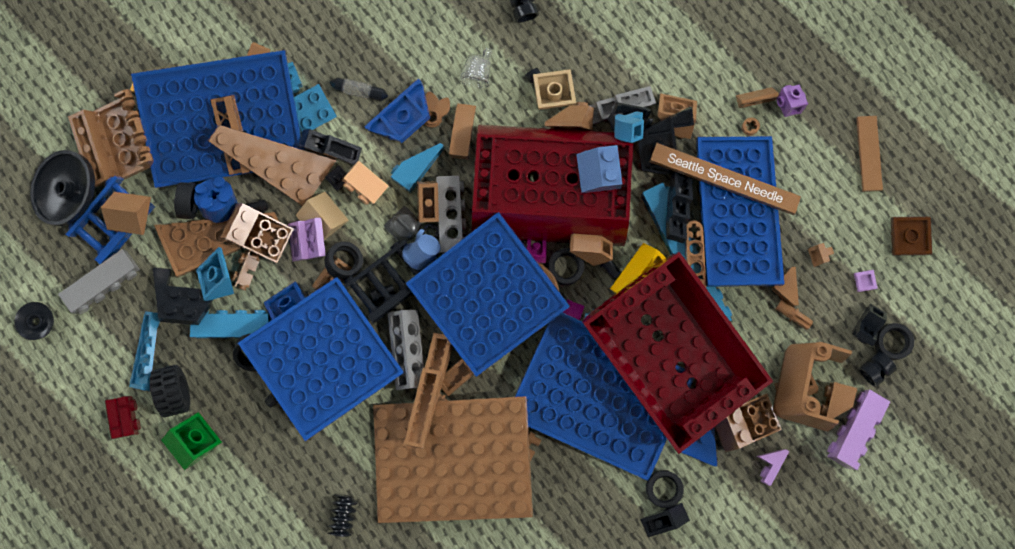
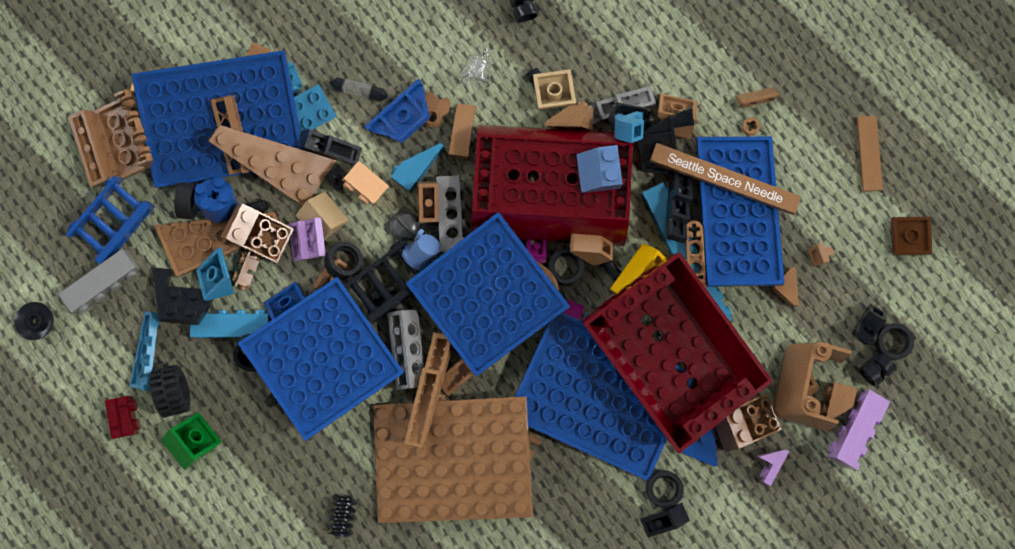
black dish [30,150,95,226] -> none
medium nougat slope [101,192,151,235] -> none
medium nougat axle [775,300,813,330] -> none
medium lavender brick [776,85,808,117] -> none
lavender tile [854,270,878,292] -> none

